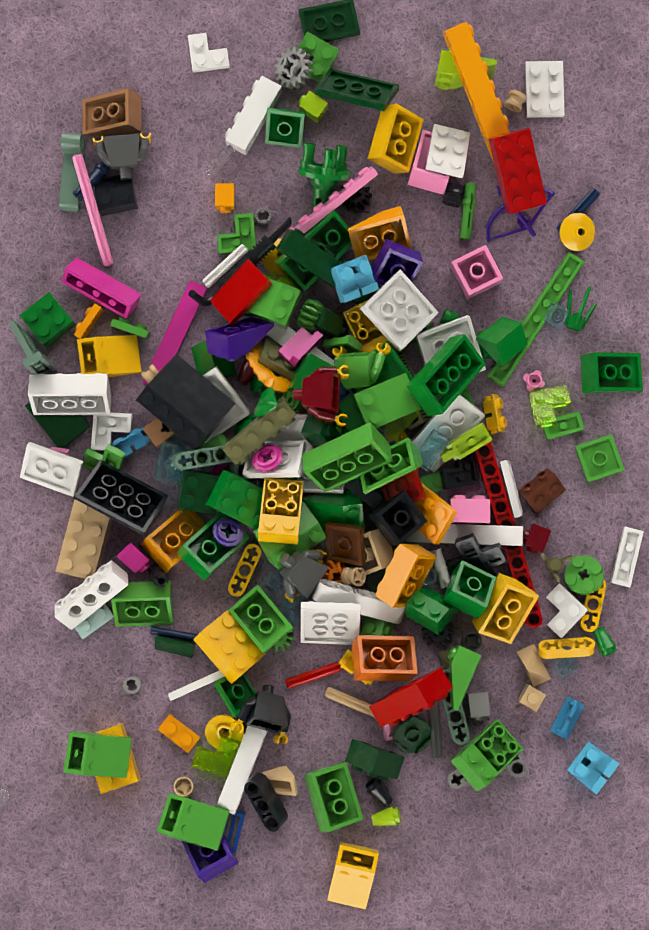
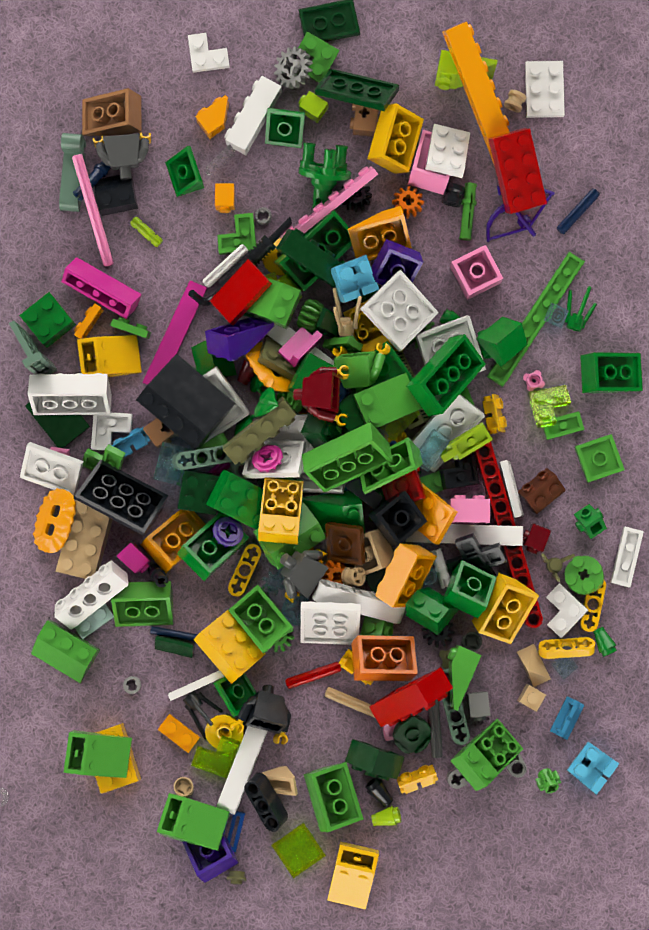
tan wheel [141,365,159,383] -> none
yellow dish [559,213,595,251] -> none
none -> bright green slope [31,620,100,683]
none -> light orange piece [33,488,76,553]
none -> lime axle [130,217,163,247]
none -> green slope [165,146,204,197]
none -> black plant [183,690,223,740]
none -> light orange slope [195,95,229,139]
none -> olive plate [226,871,247,885]
none -> clear neon green plate [271,822,326,878]
none -> tan plant [333,288,362,336]
none -> medium nougat brick [350,104,378,137]
none -> orange gear [392,186,424,219]
none -> yellow hinge [396,765,438,794]
none -> bright green gear [535,768,561,793]
none -> green brick [574,504,607,539]

